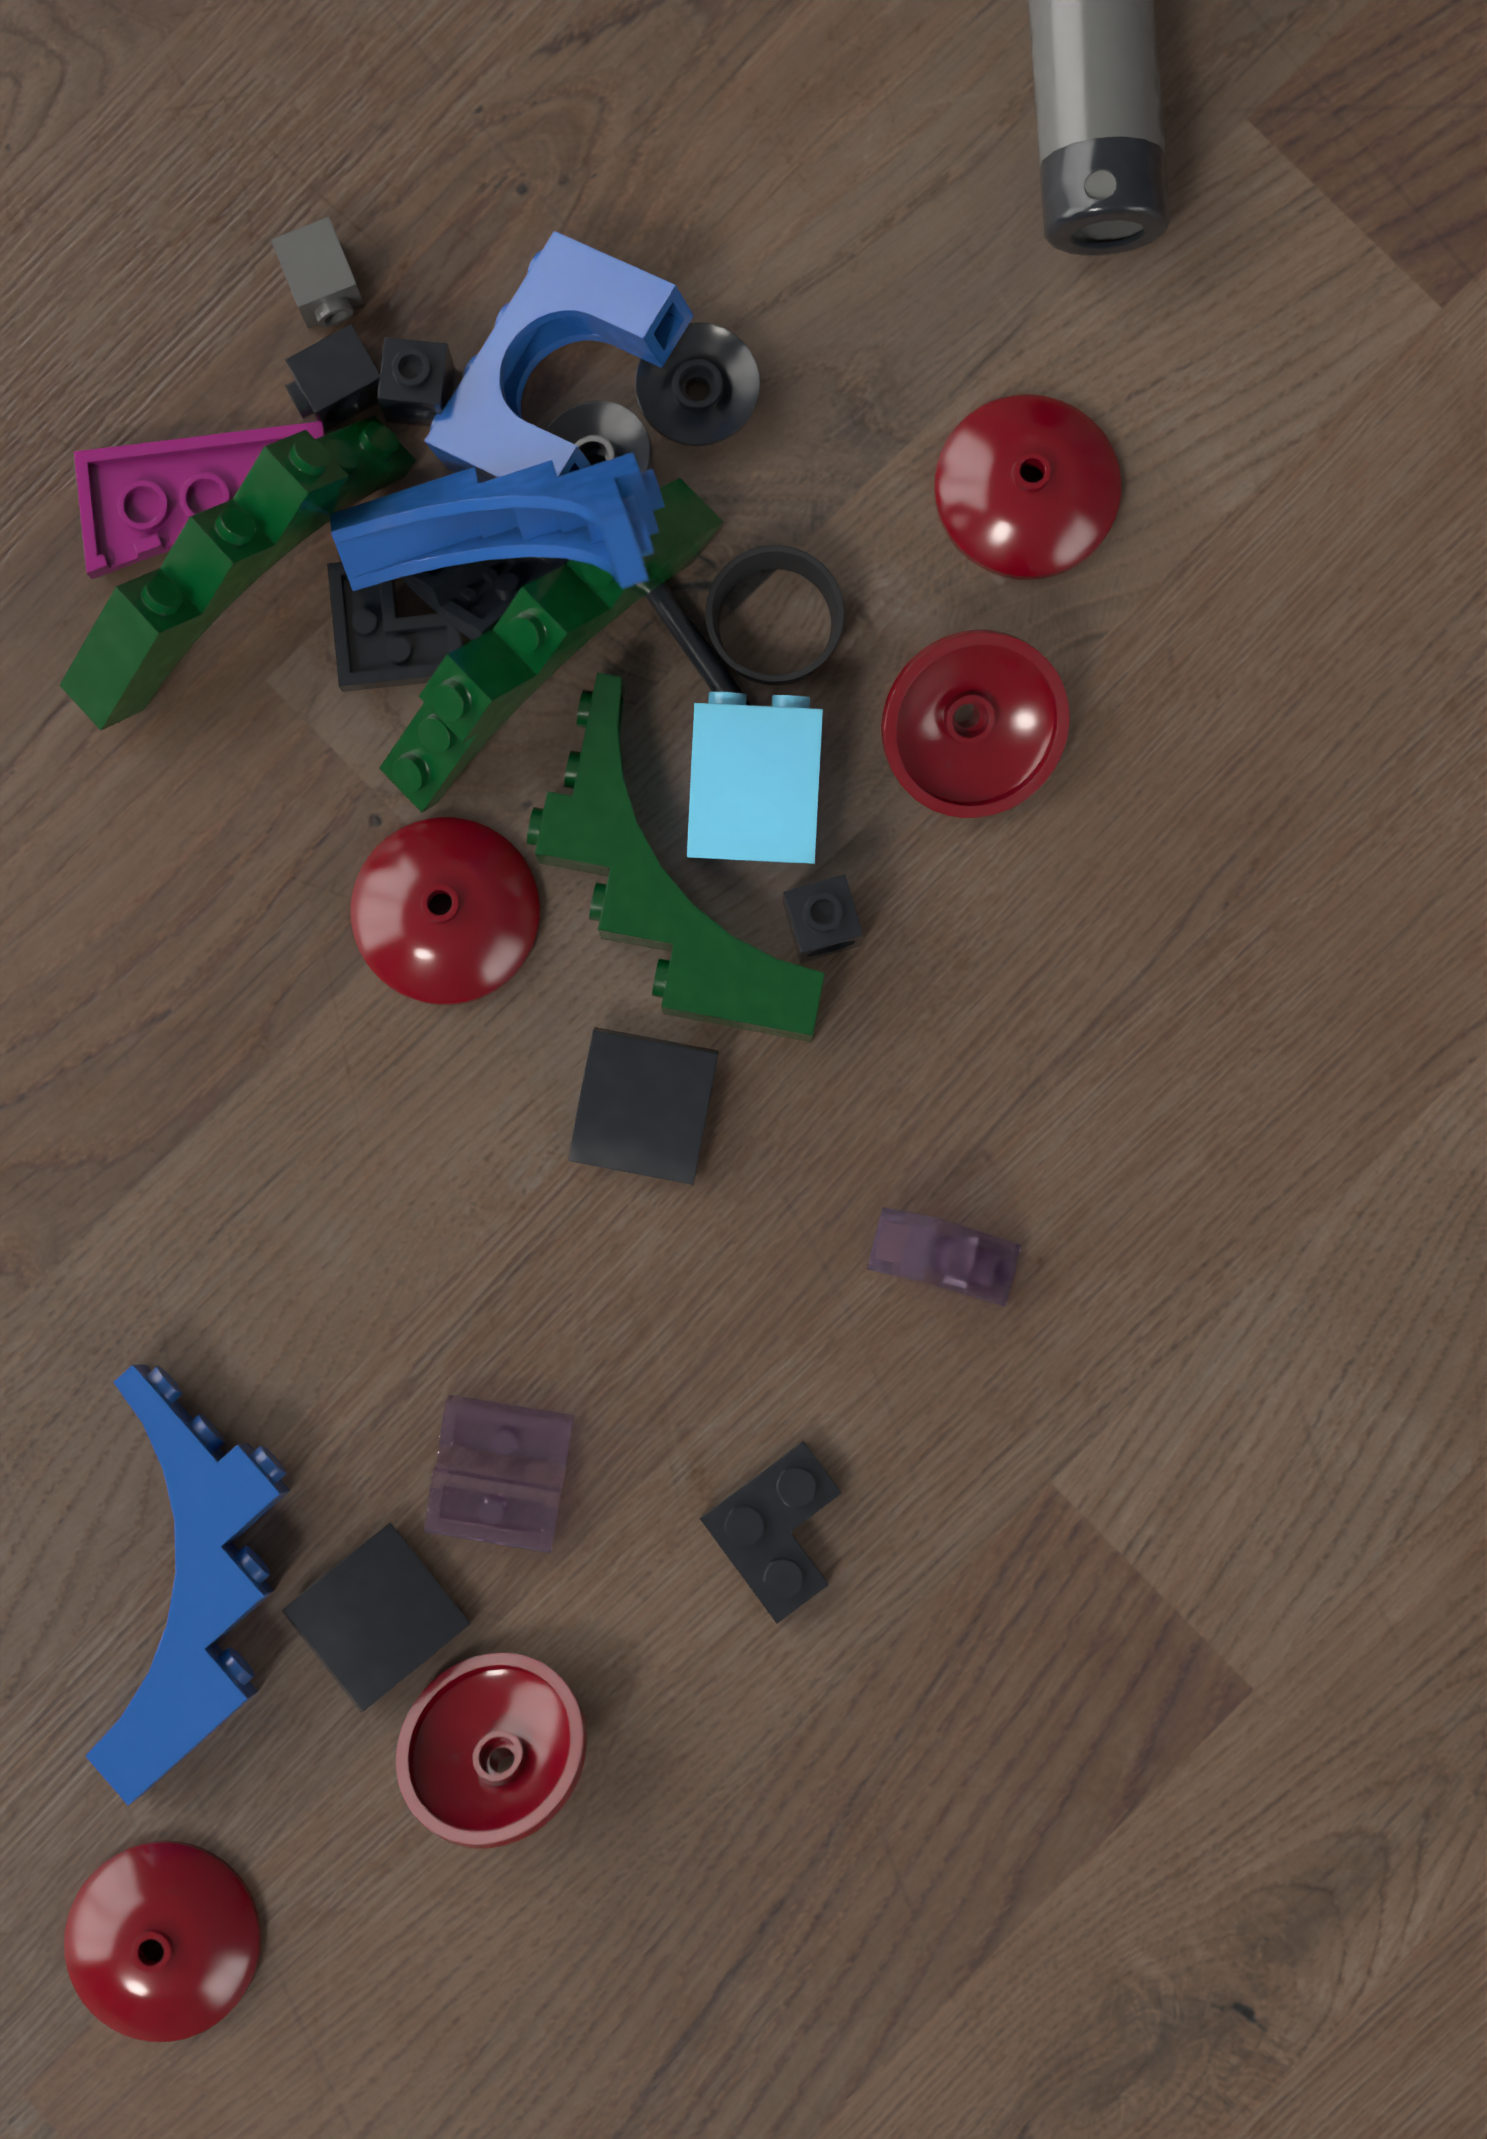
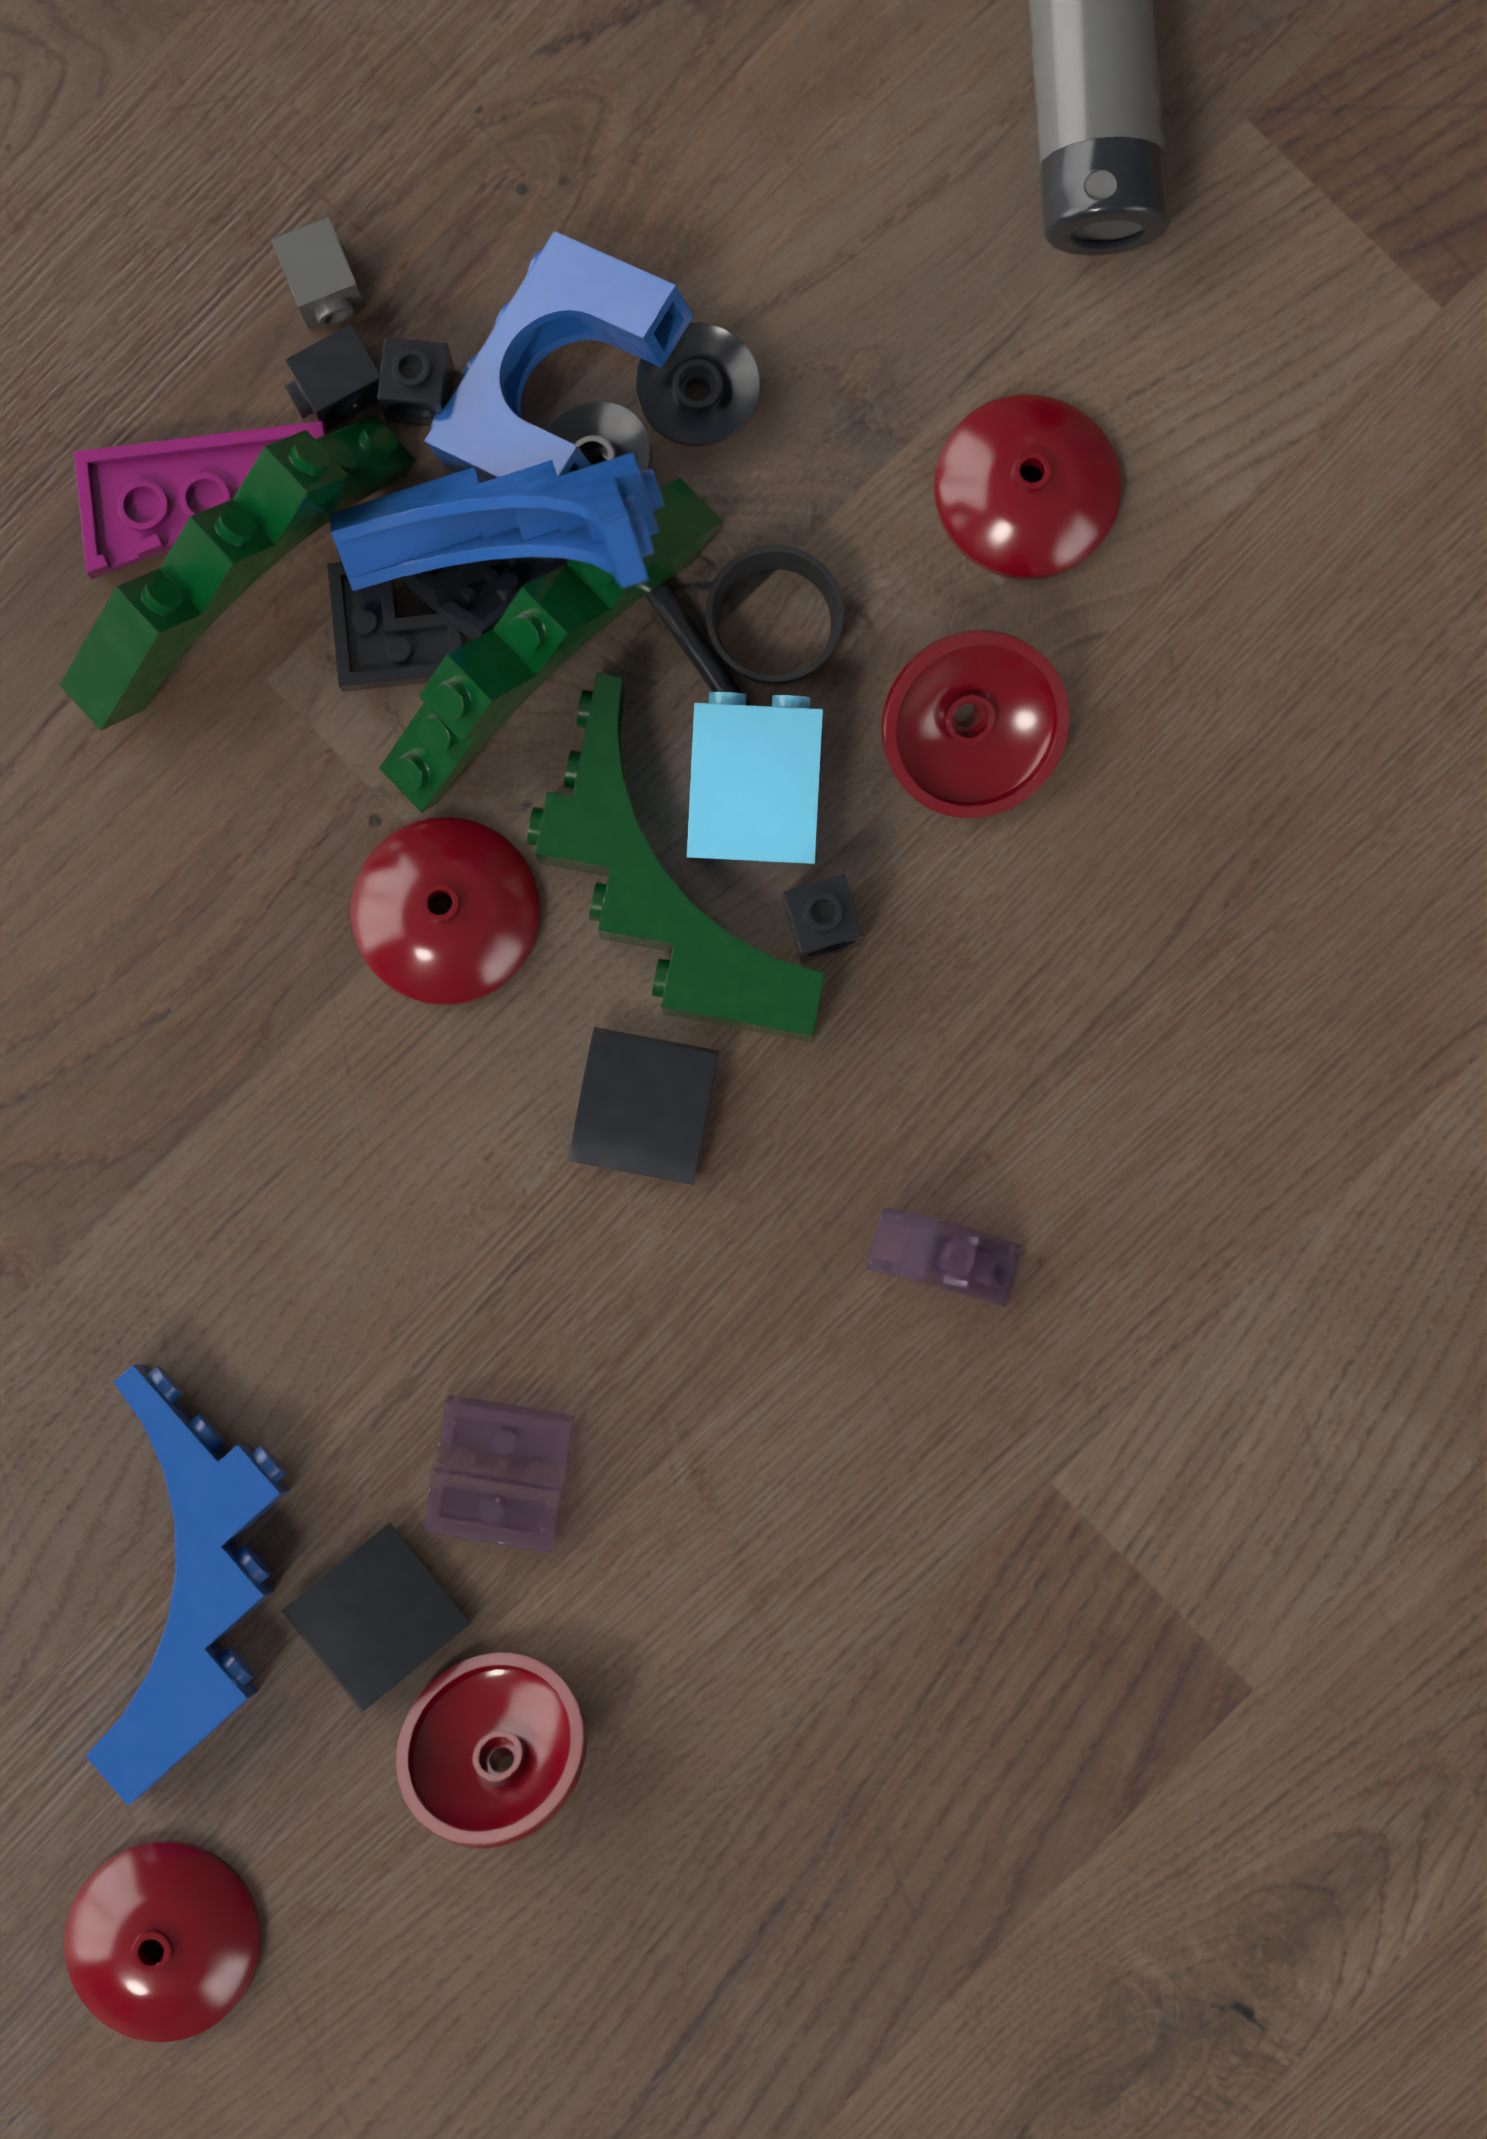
black plate [700,1441,842,1624] -> none

